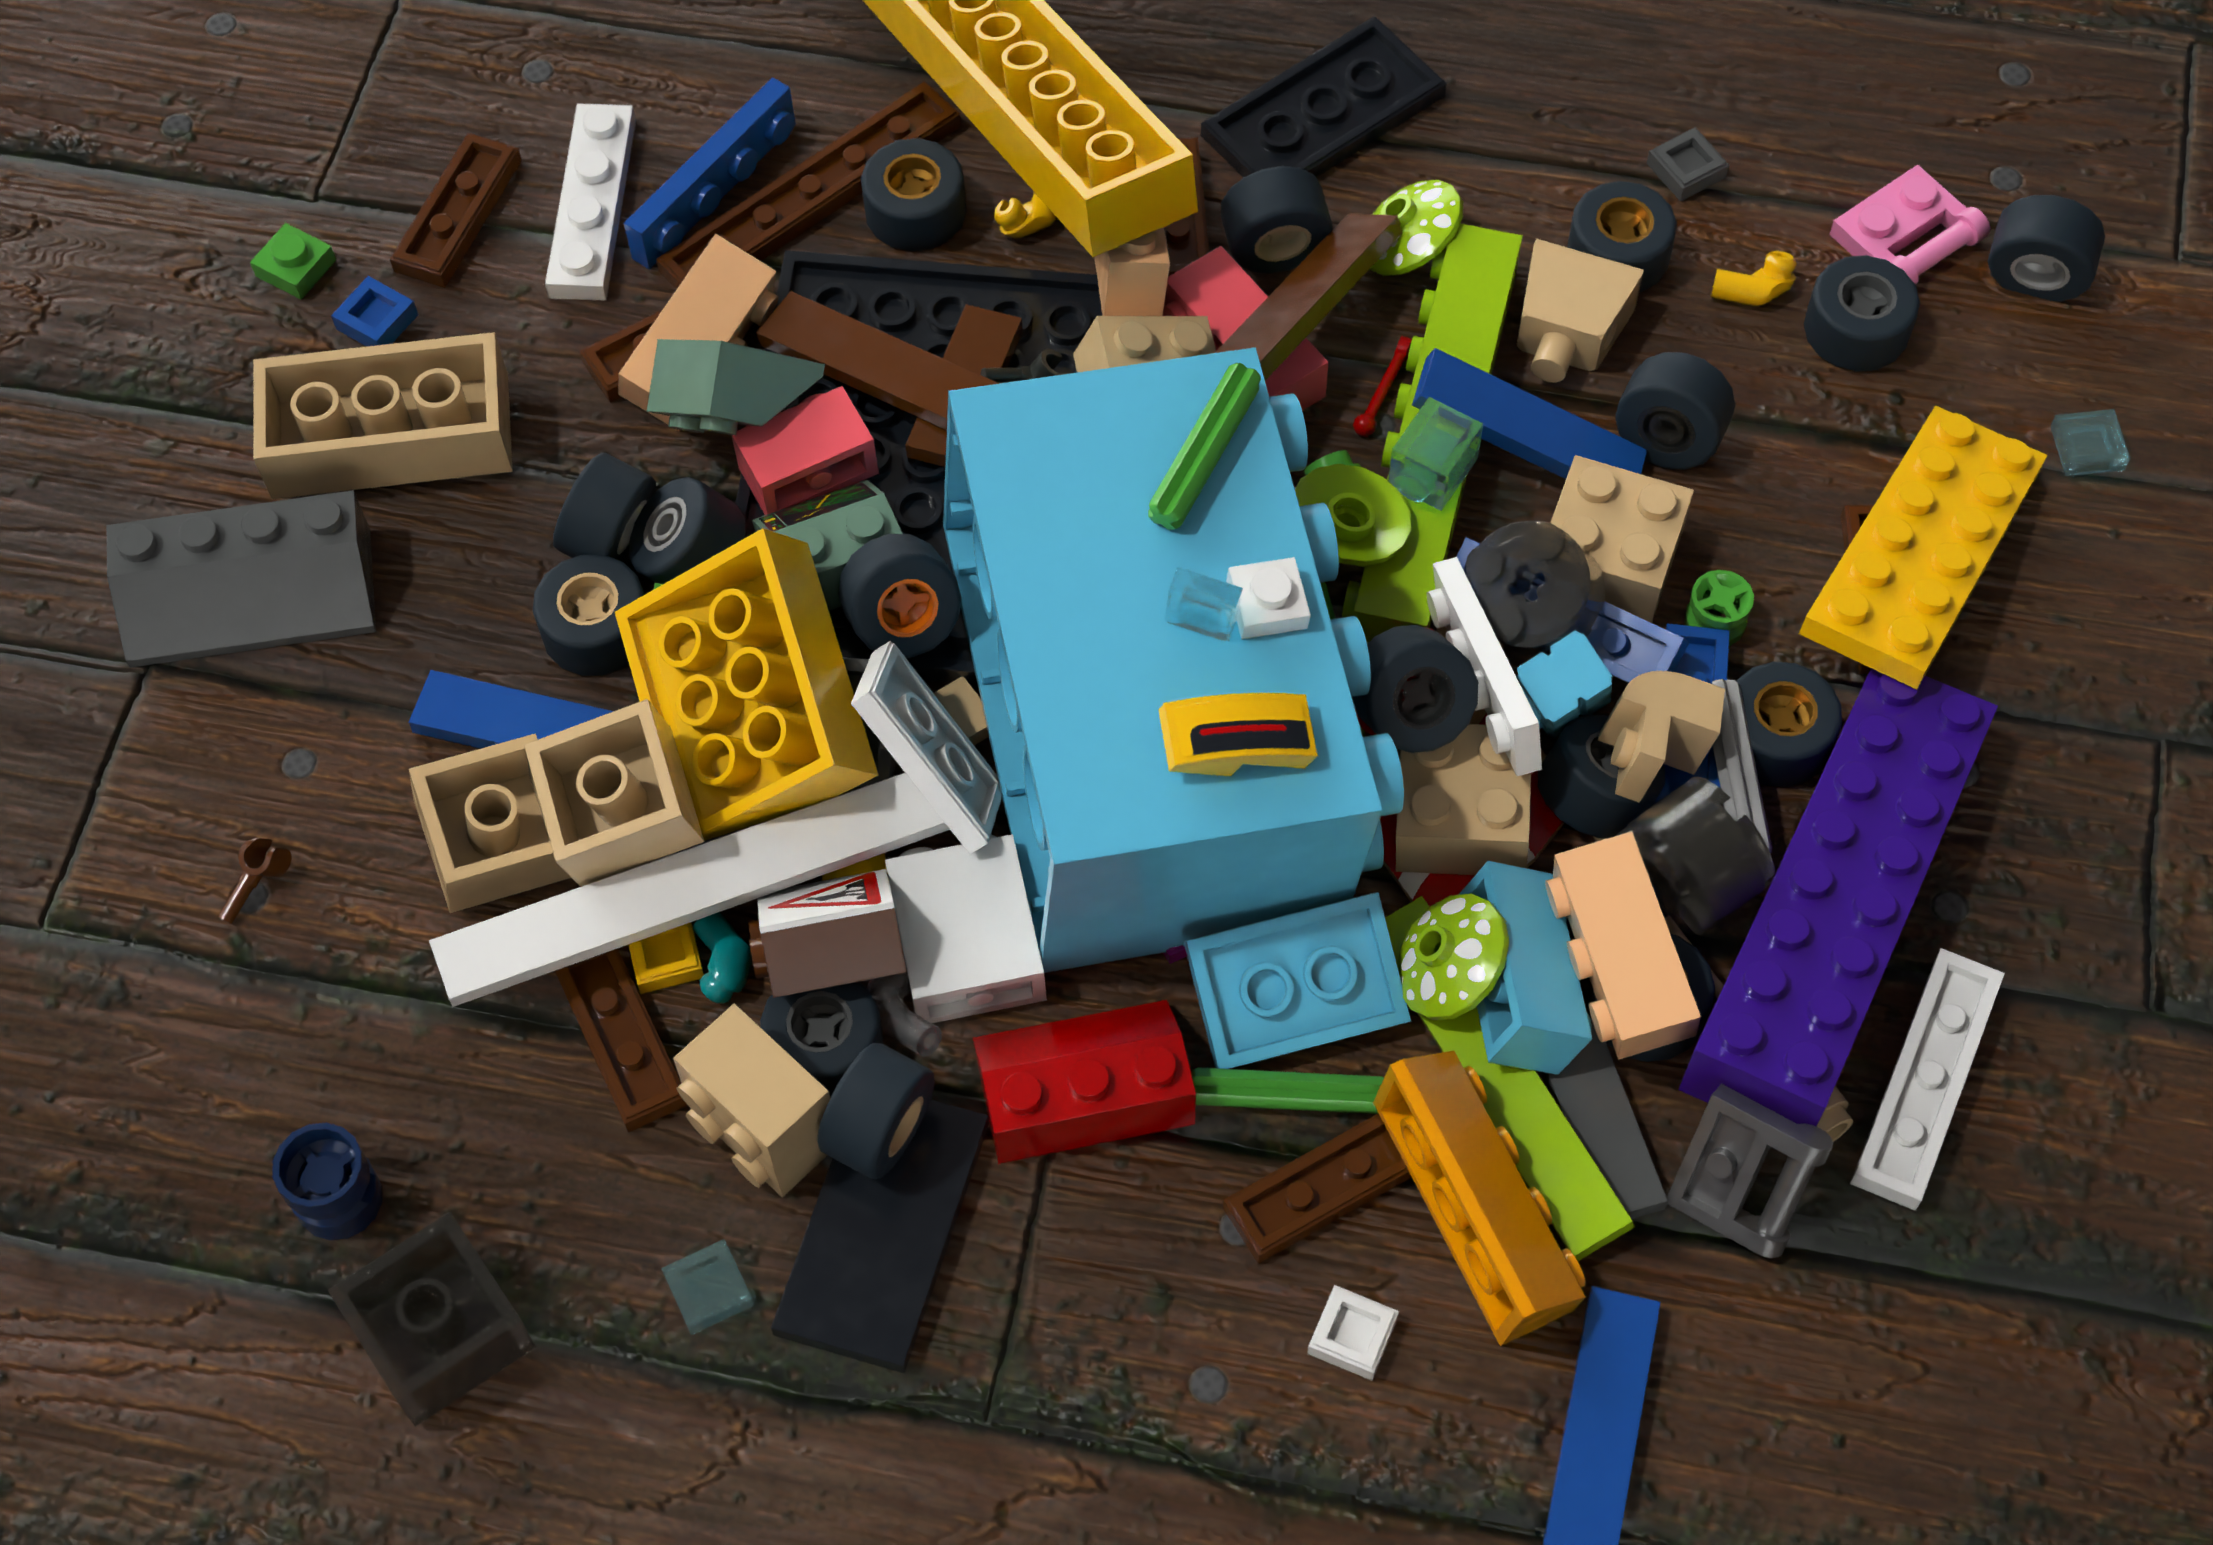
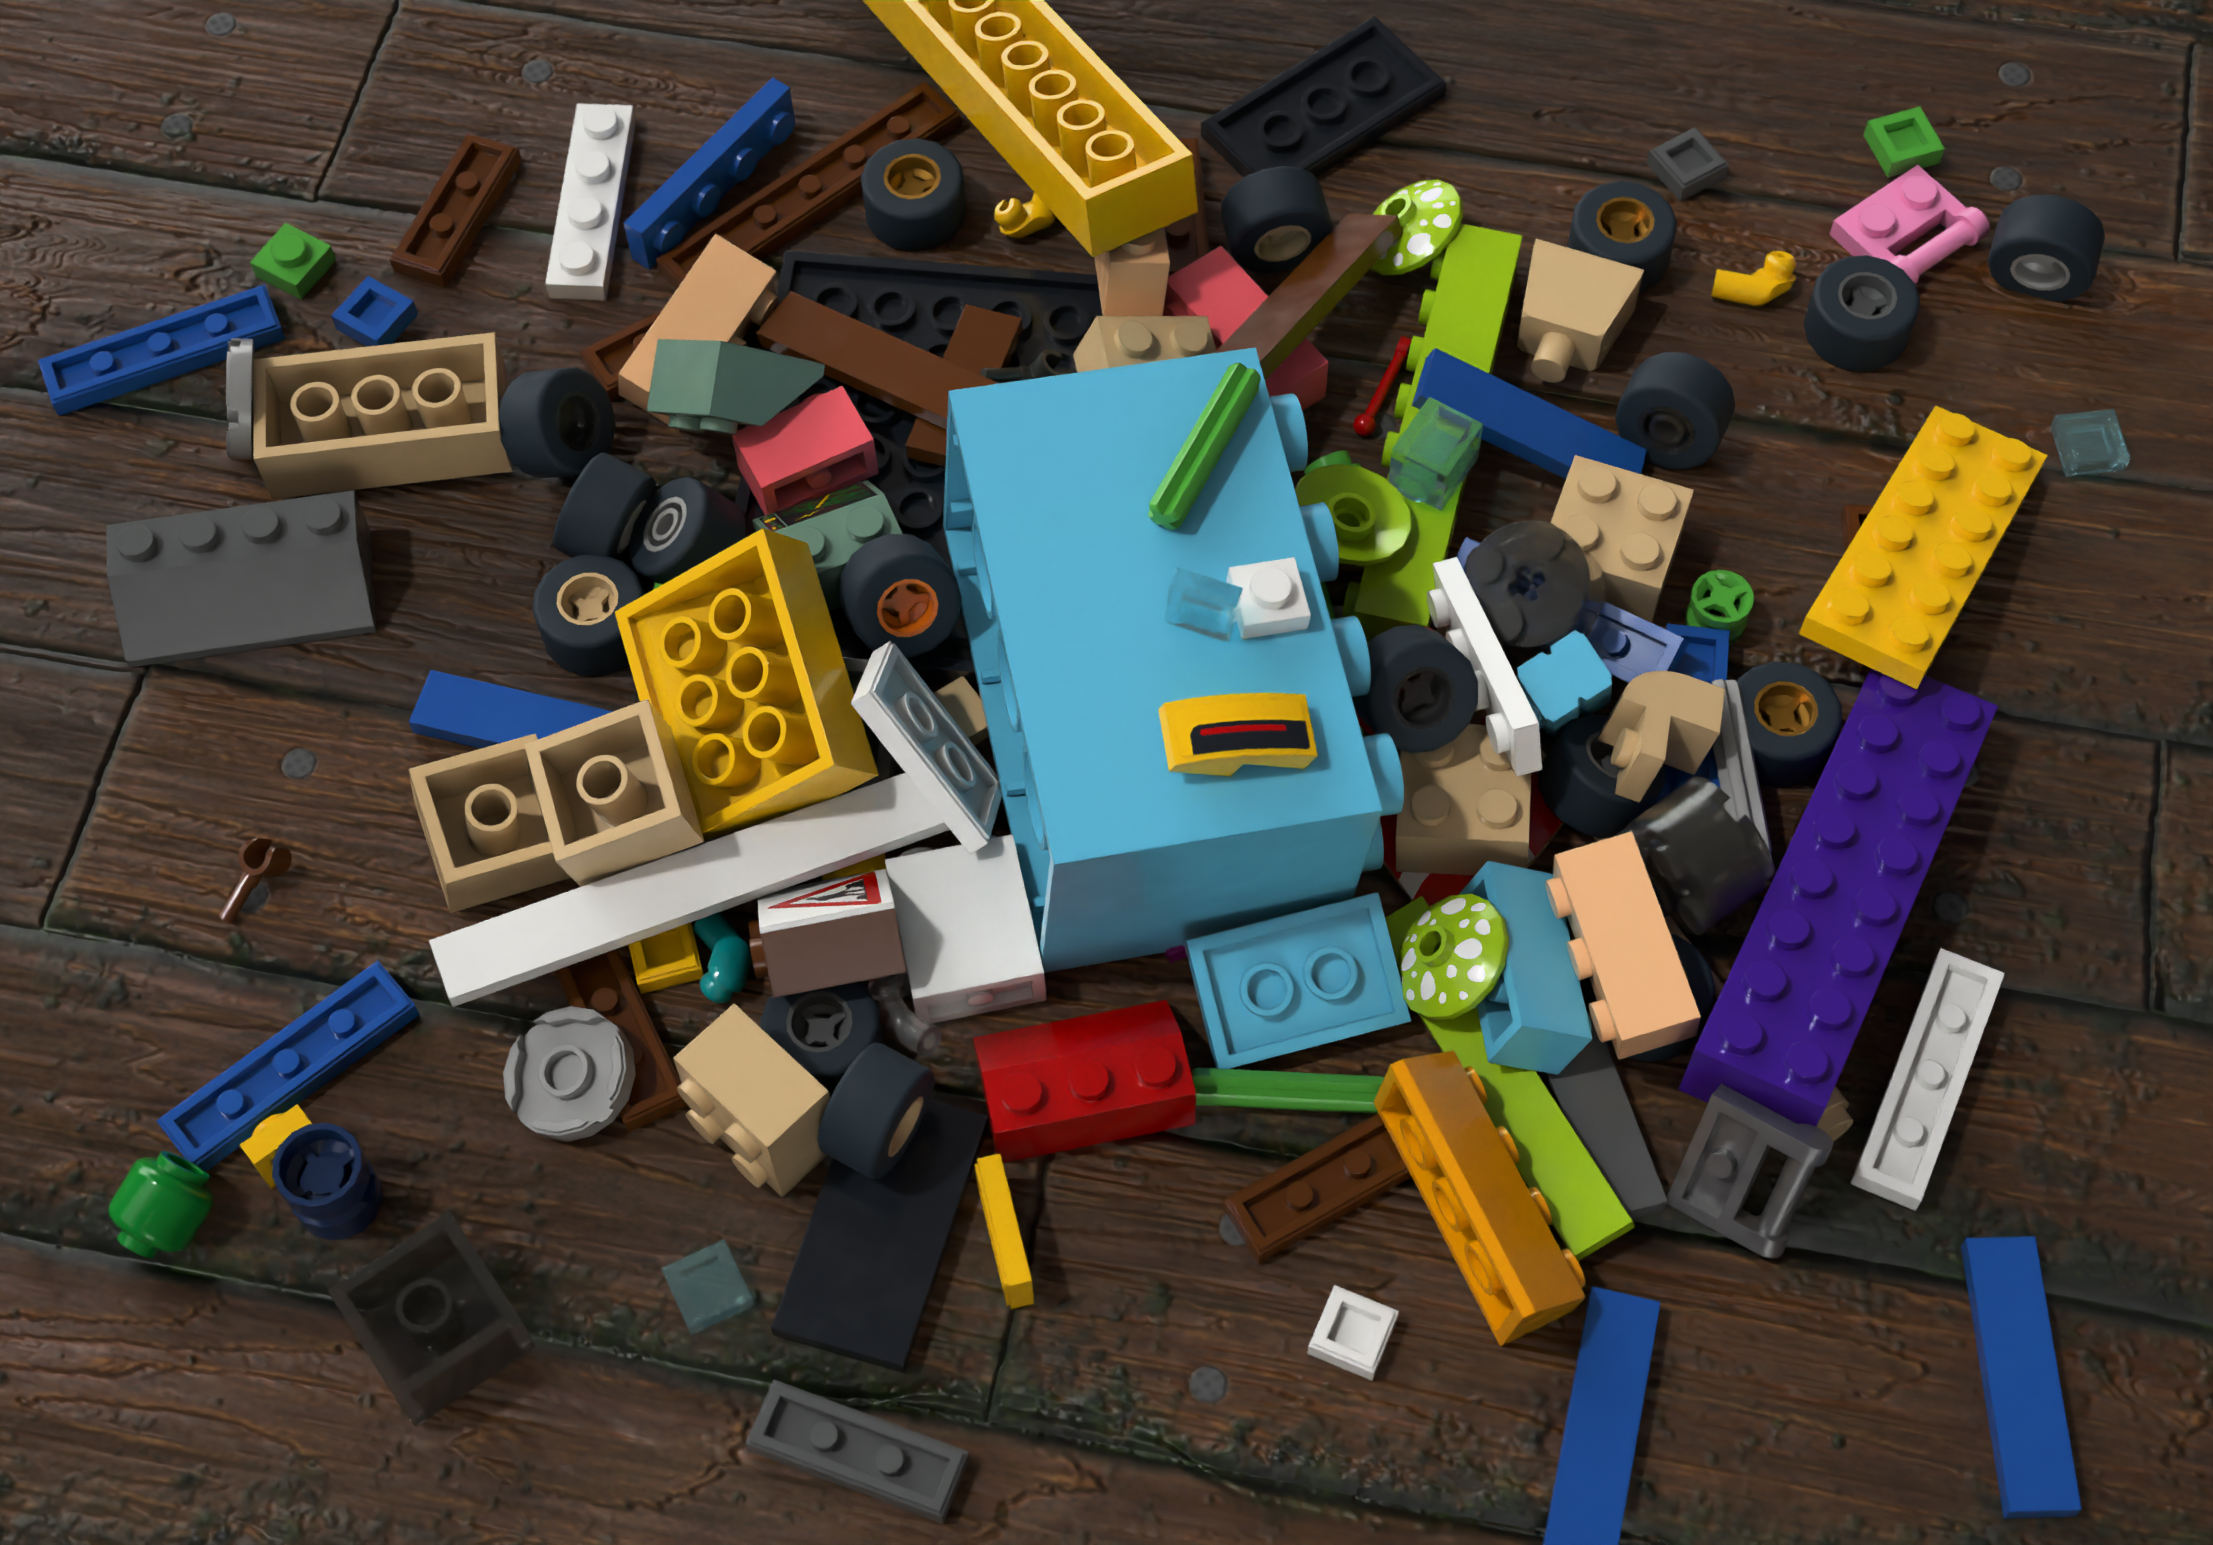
none -> blue tile [38,284,286,416]
none -> green head [108,1151,214,1258]
none -> blue tile [156,960,420,1172]
none -> light grey tile [226,338,254,460]
none -> yellow plate [240,1104,312,1189]
none -> black wheel [499,367,615,479]
none -> light grey tile [503,1006,636,1142]
none -> dark grey tile [745,1379,970,1524]
none -> yellow tile [974,1153,1034,1309]
none -> bright green plate [1863,106,1945,178]
none -> blue tile [1961,1236,2082,1519]

